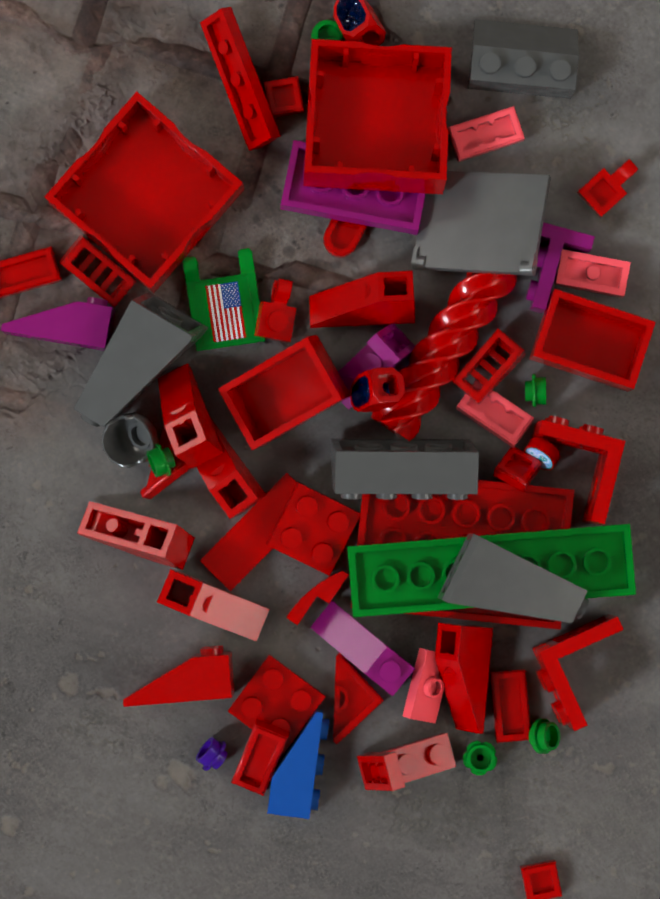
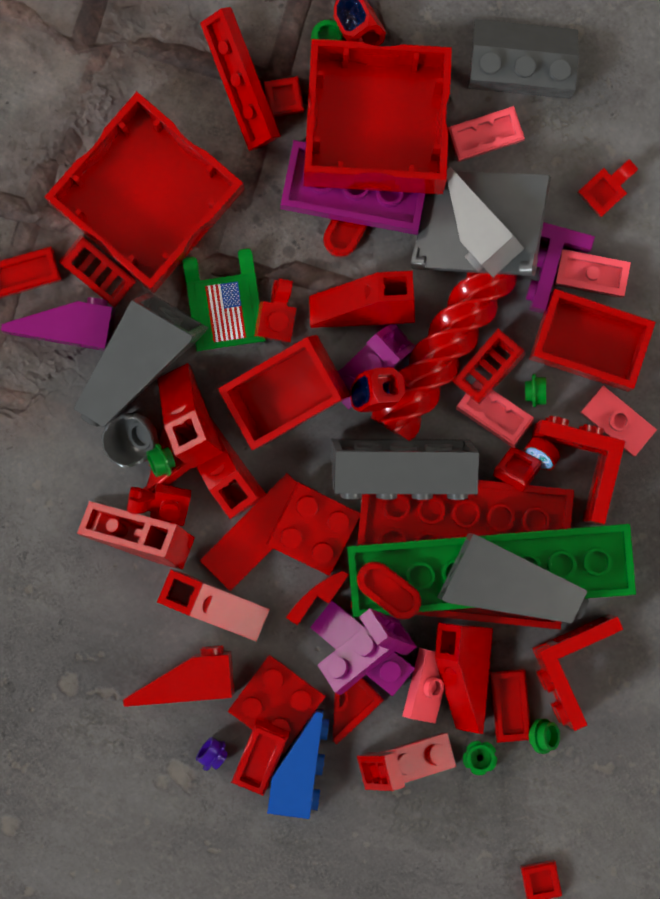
none -> red plate [127,484,191,526]
none -> magenta bracket [317,608,417,695]
none -> red tile [357,562,421,619]
none -> light grey slope [447,167,525,277]
none -> coral plate [580,385,657,457]

